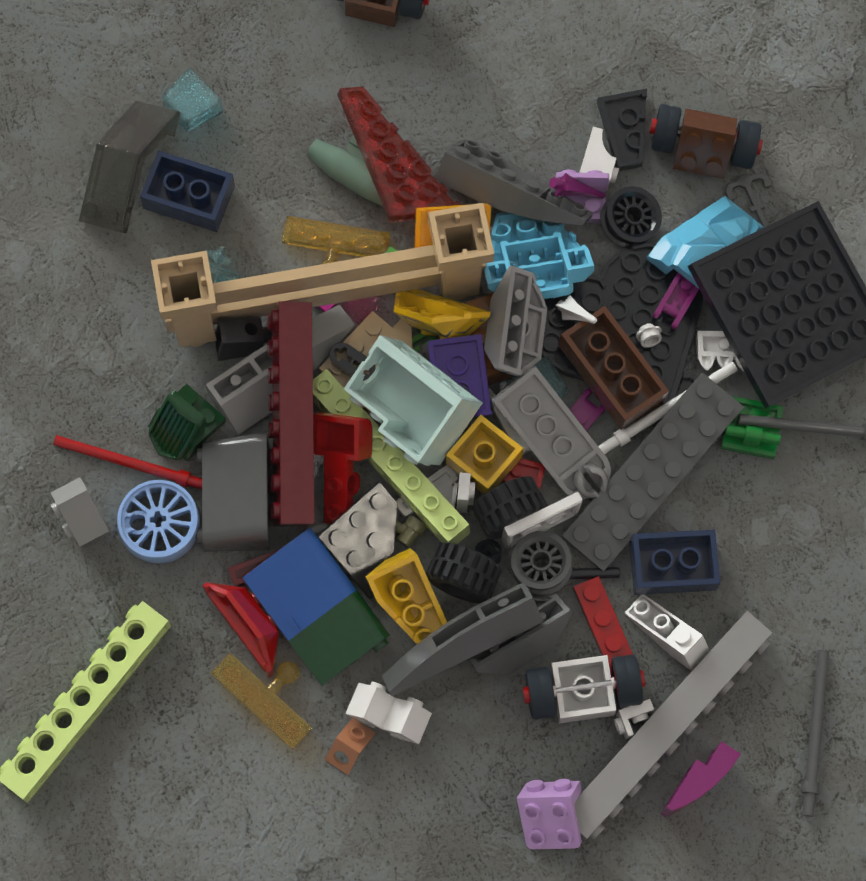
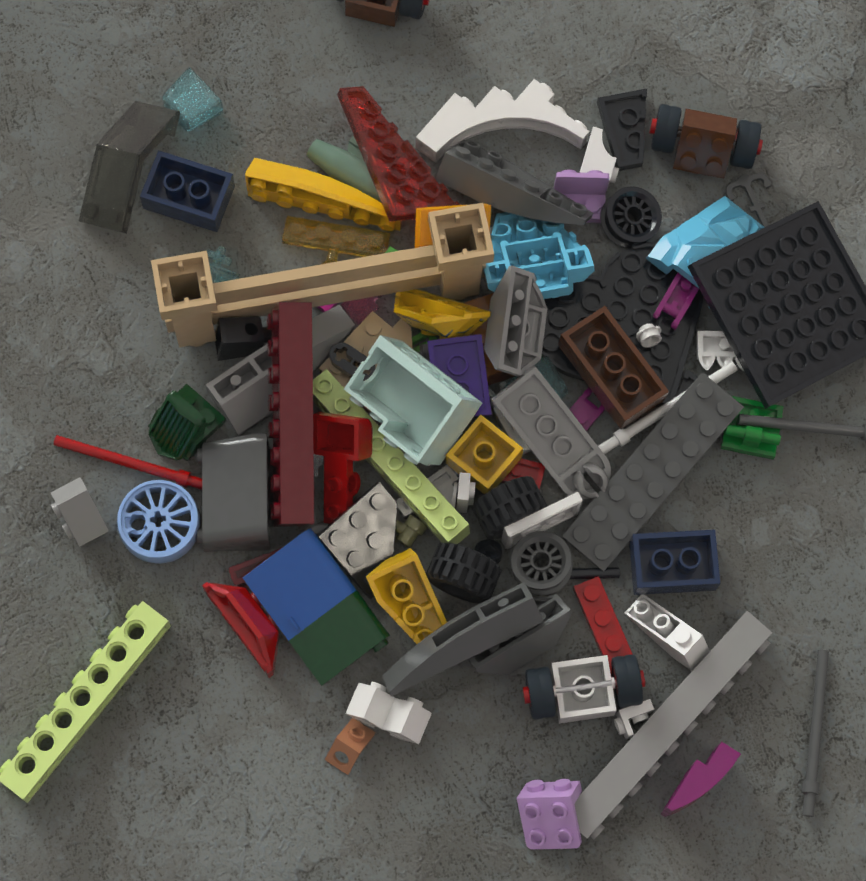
clear yellow plate [211,653,312,750] -> none
magenta piece [549,173,605,198] -> none
white piece [555,295,597,324] -> none
none -> yellow wedge [245,158,402,231]
none -> white arch [415,79,589,163]

